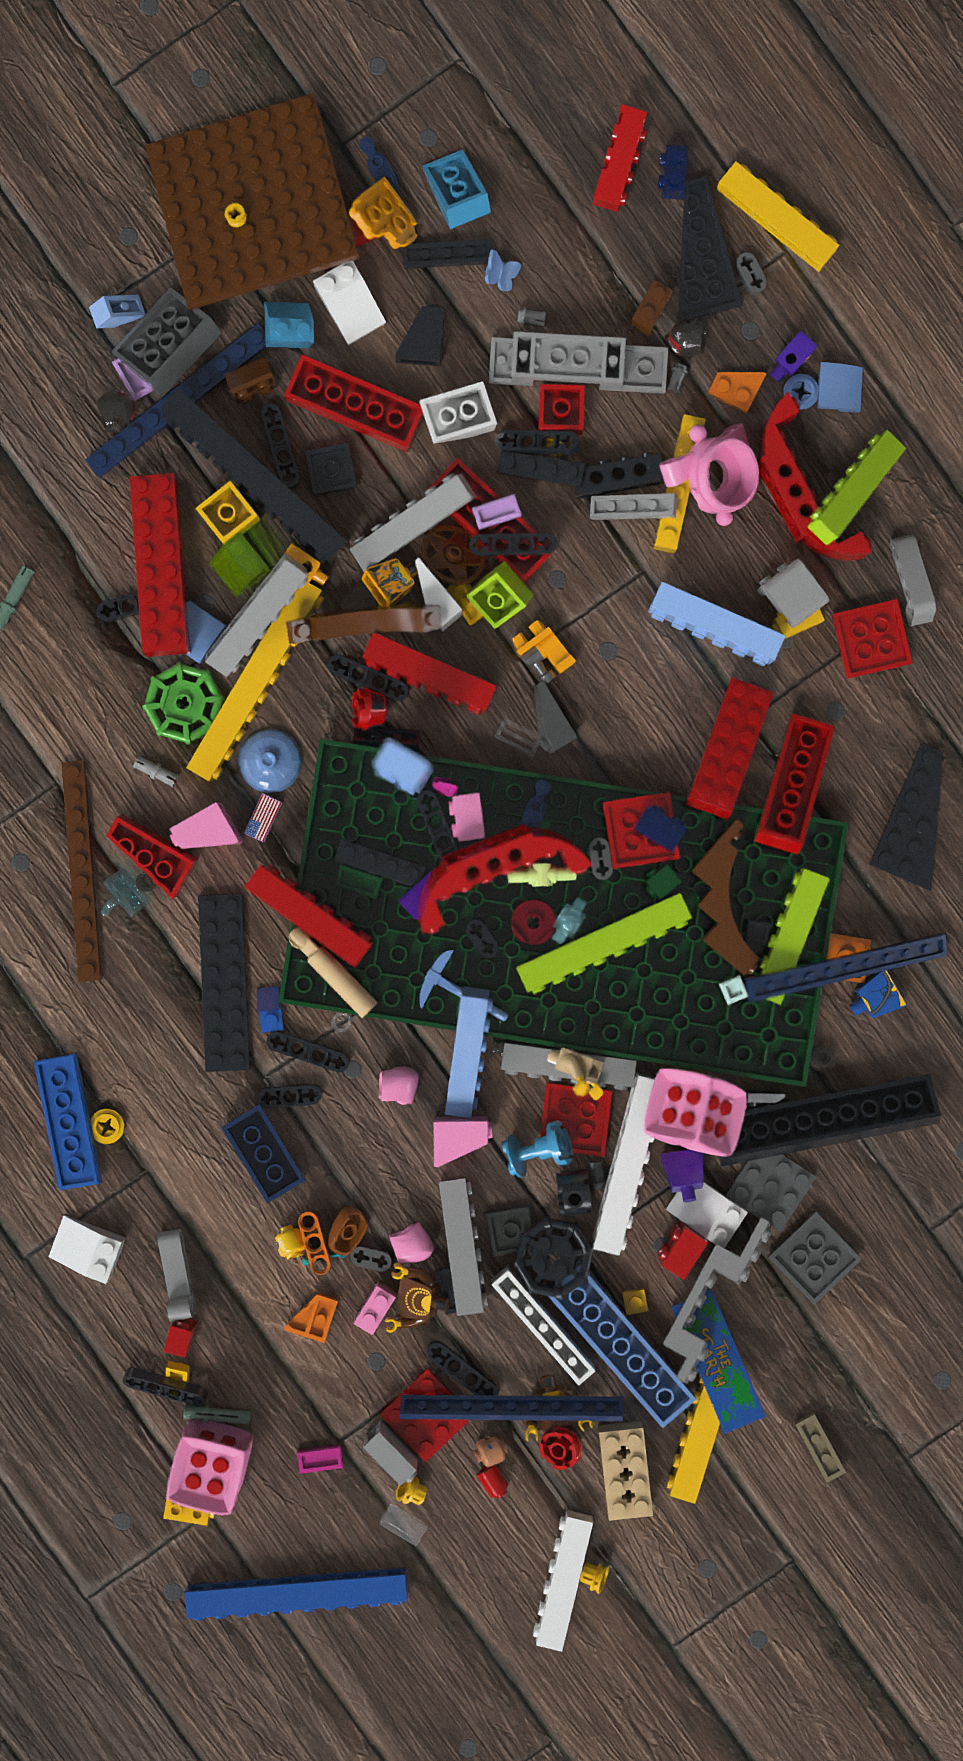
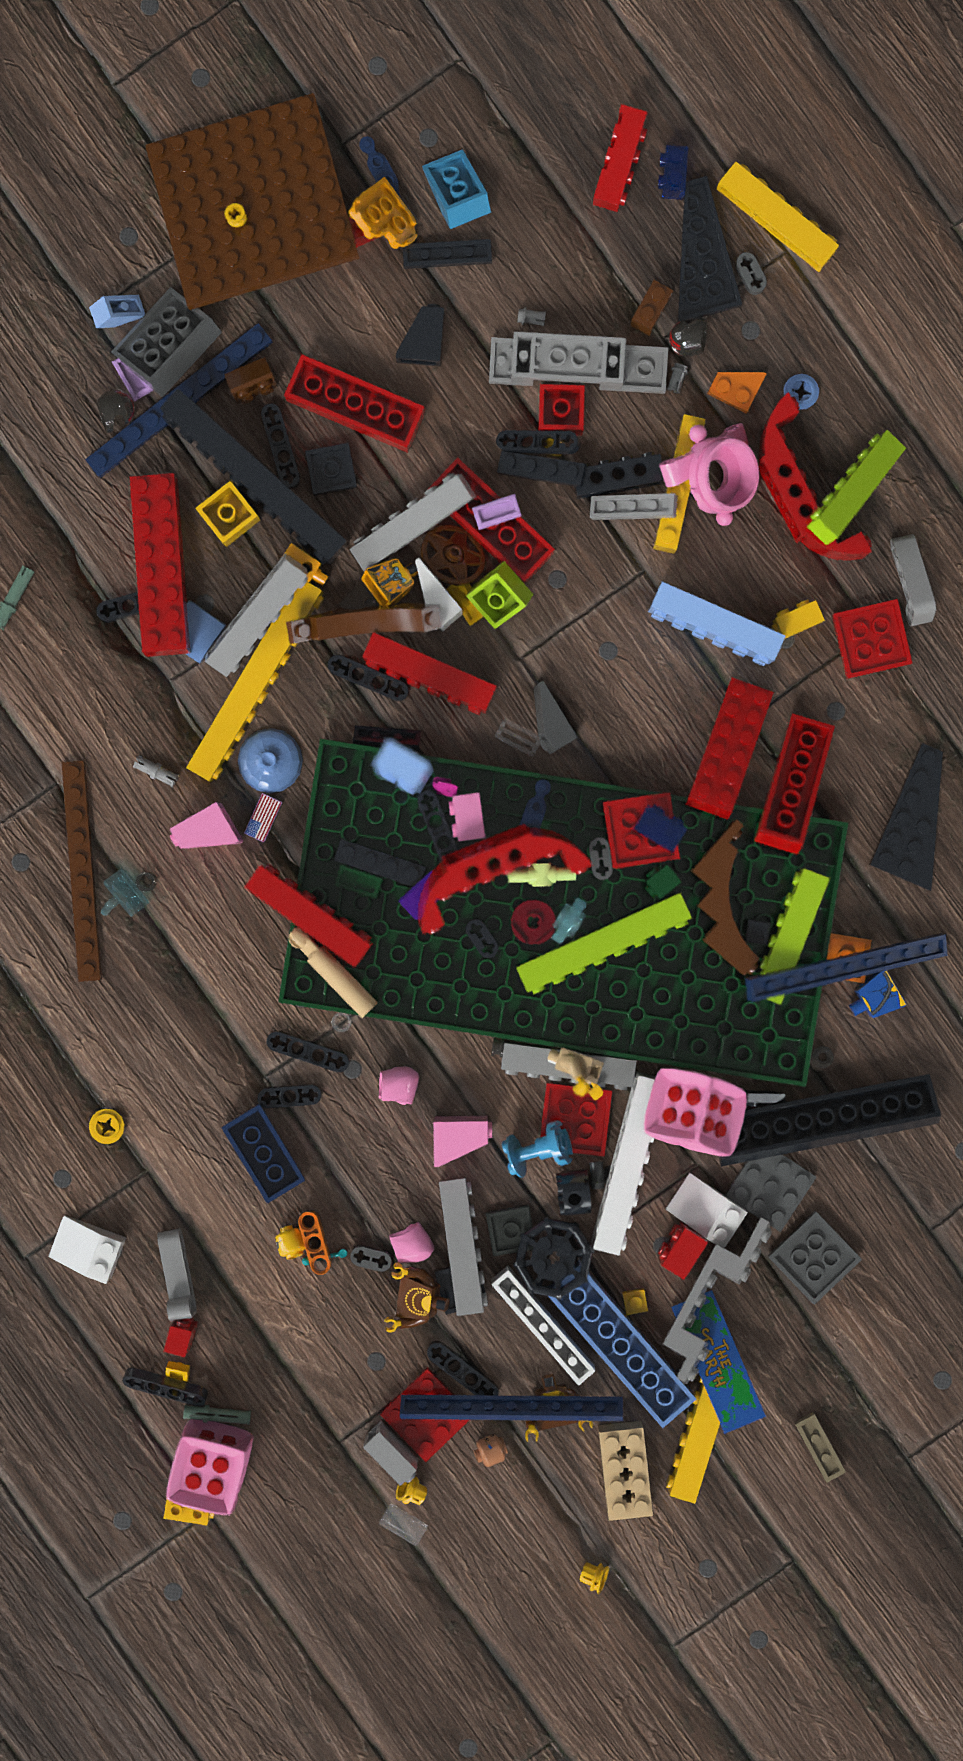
blue tile [34,1053,102,1191] -> none
red wedge [106,814,199,899] -> none
bright green plate [142,662,225,745] -> none
blue brick [185,1567,408,1621] -> none
black plate [198,894,250,1072] -> none
clear neon green slope [209,532,270,598] -> none
blue slope [257,986,284,1033] -> none
dark azure slope [264,302,314,348] -> none
orange wing [284,1293,339,1343] -> none
dark pink tile [297,1444,344,1474] -> none
white slope [313,261,386,346] -> none
dark orange piece [327,1206,368,1256] -> none
red cone [351,687,388,730] -> none
bright pink brick [354,1281,397,1335] -> none
white slope [419,381,497,444] -> none
medium blue piece [420,950,508,1021] -> none
medium blue brick [445,986,493,1118] -> none
black beam [470,533,557,556] -> none
red brick [476,1465,509,1499] -> none
medium blue animal [485,250,521,291] -> none
light orange hips [512,620,576,684] -> none
white brick [533,1510,593,1652] -> none
red cone [539,1425,582,1470] -> none
dark purple torso [661,1150,703,1203] -> none
light aqua tile [719,975,748,1005] -> none
light grey piece [757,559,829,628] -> none
dark purple torso [770,331,817,383] -> none
medium blue slope [817,362,863,413] -> none

